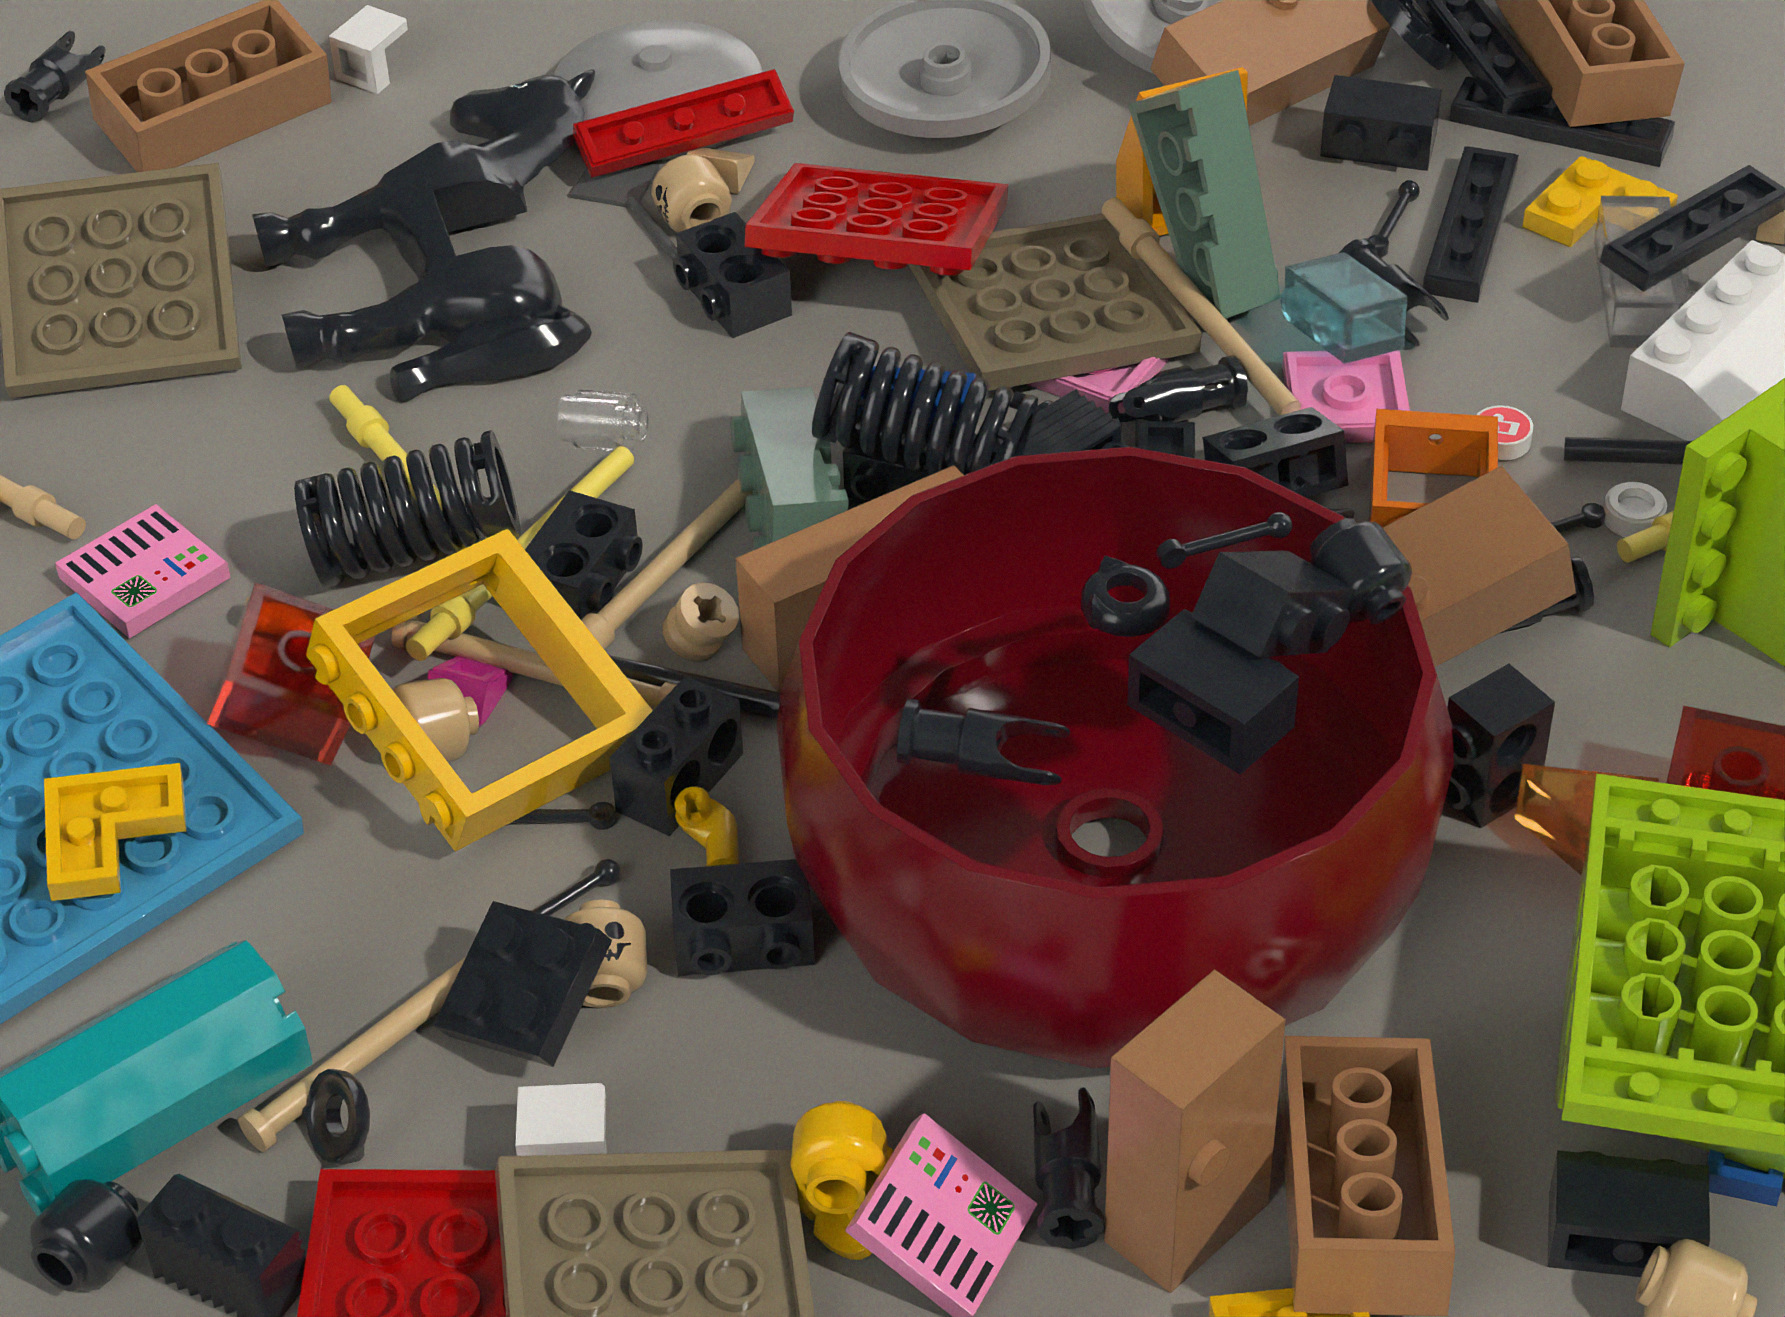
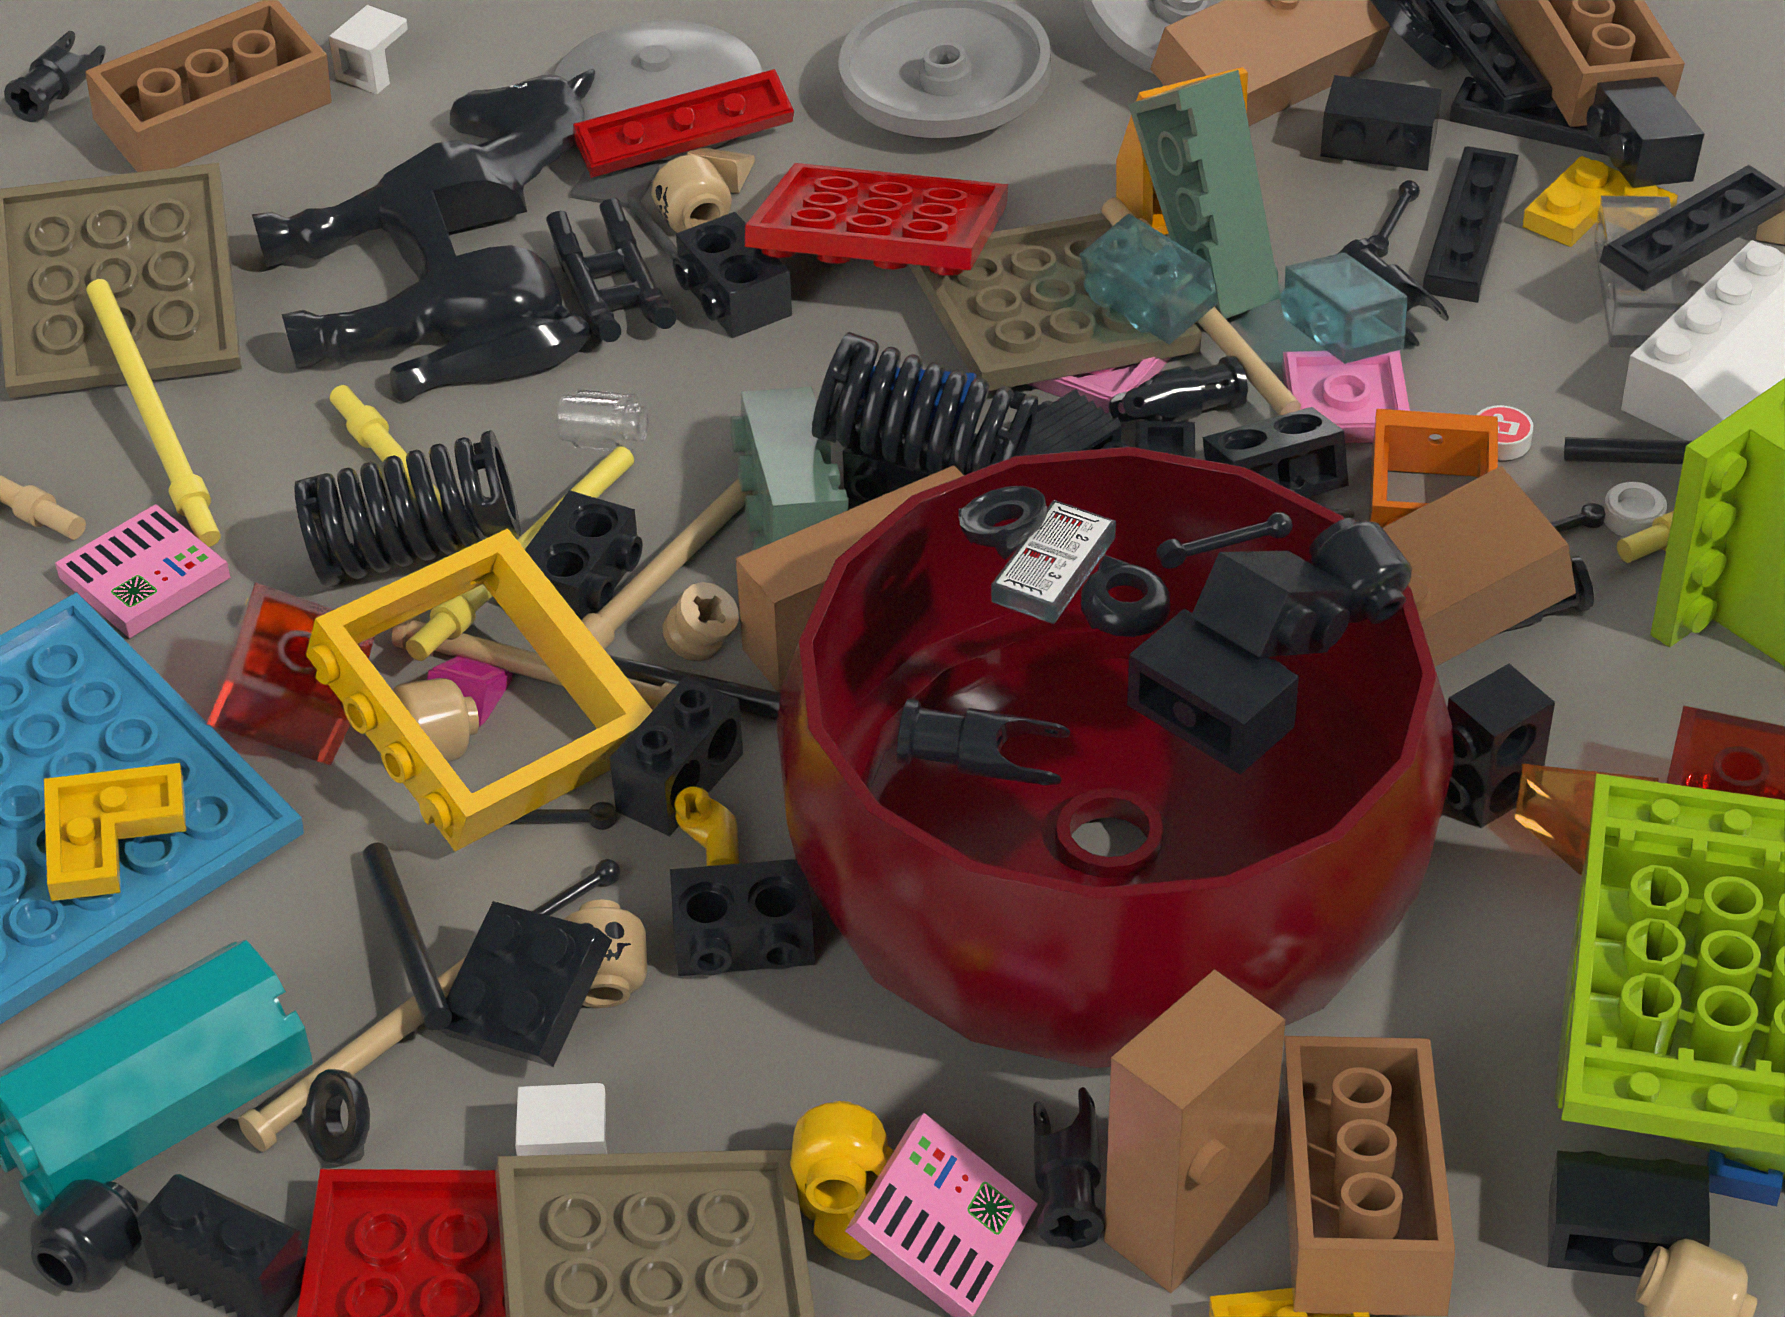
none -> light yellow bar [86,279,221,547]
none -> black bar [363,842,452,1030]
none -> black piece [546,198,676,342]
none -> black piece [959,486,1047,560]
none -> tile [991,500,1116,624]
none -> clear light blue brick [1080,213,1218,345]
none -> black brick [1586,77,1705,188]

